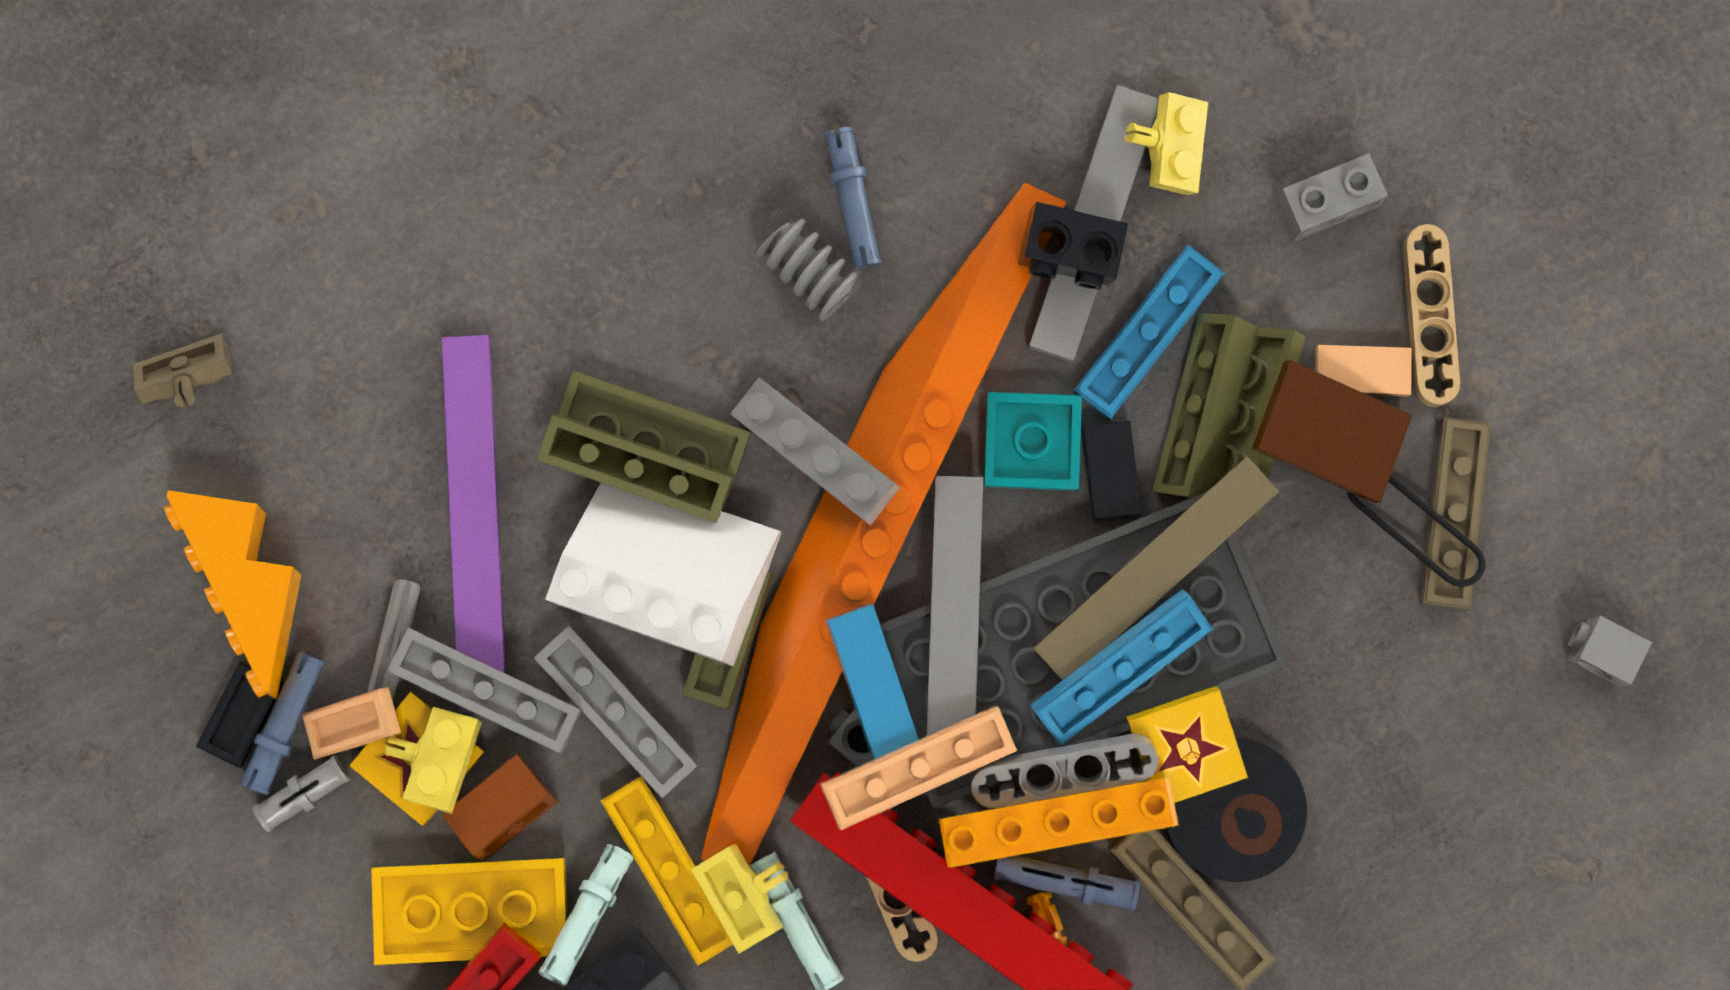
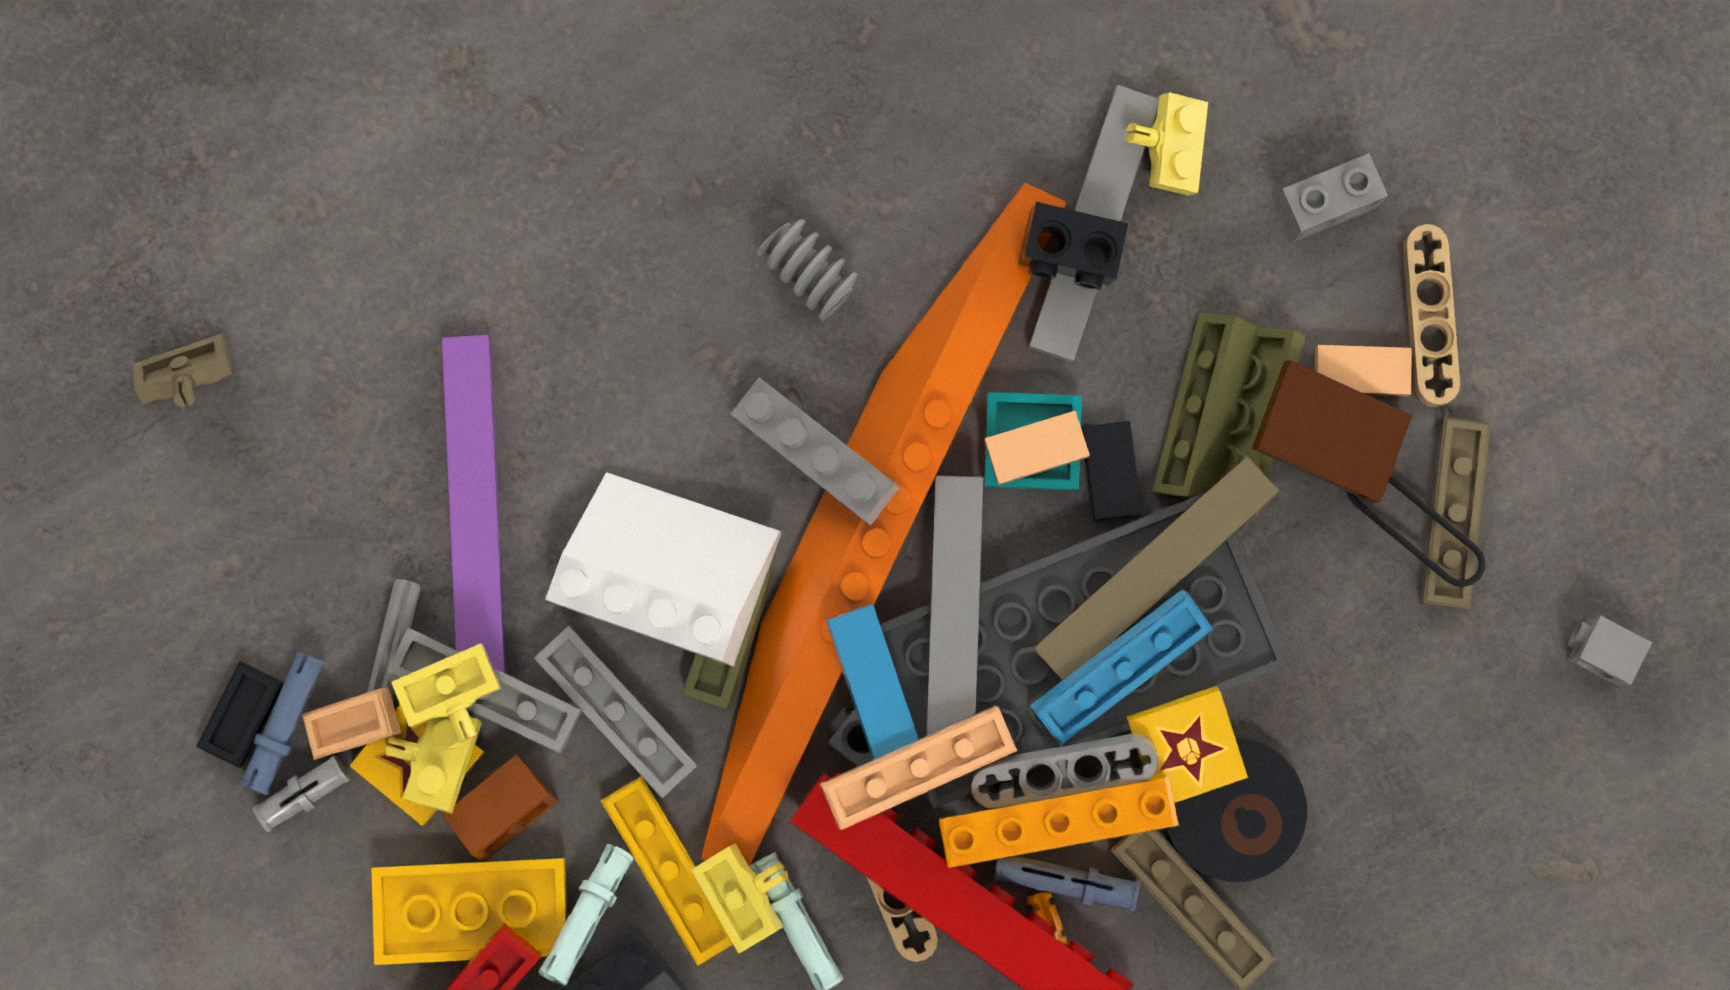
light orange slope [163,490,302,699] -> none
olive slope [537,370,752,523] -> none
sand blue pin [824,127,882,270] -> none
dark azure tile [1073,245,1225,421] -> none
none -> light yellow plate [391,643,502,743]
none -> light nougat tile [984,411,1090,485]

